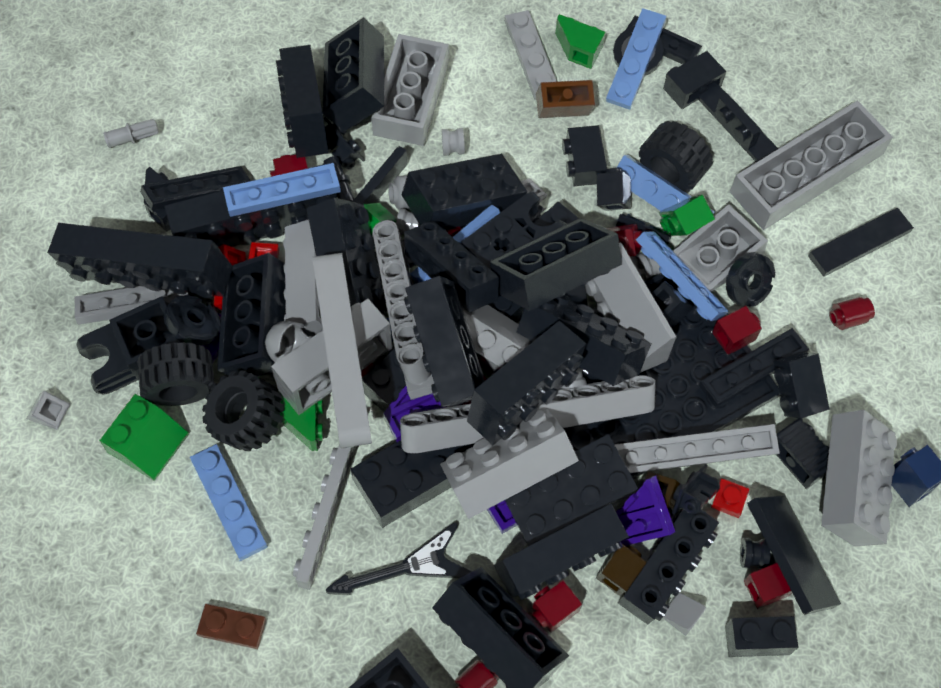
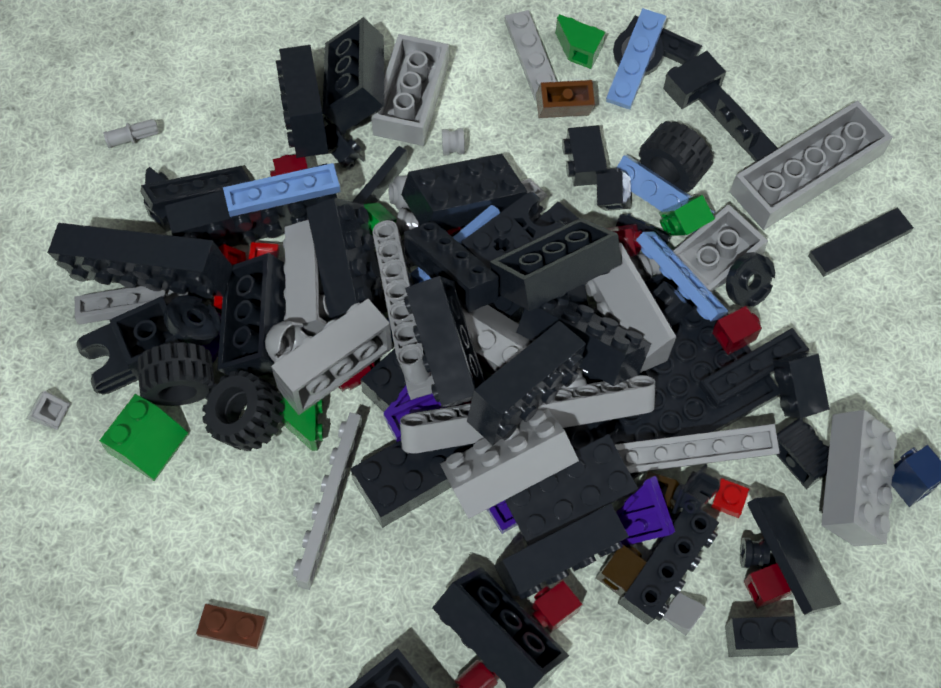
medium blue plate [190,444,268,561] -> none
light grey beam [312,253,372,448] -> none
black pin [323,156,355,202] -> none
piece [326,523,472,595] -> none
dark red brick [830,296,875,330] -> none

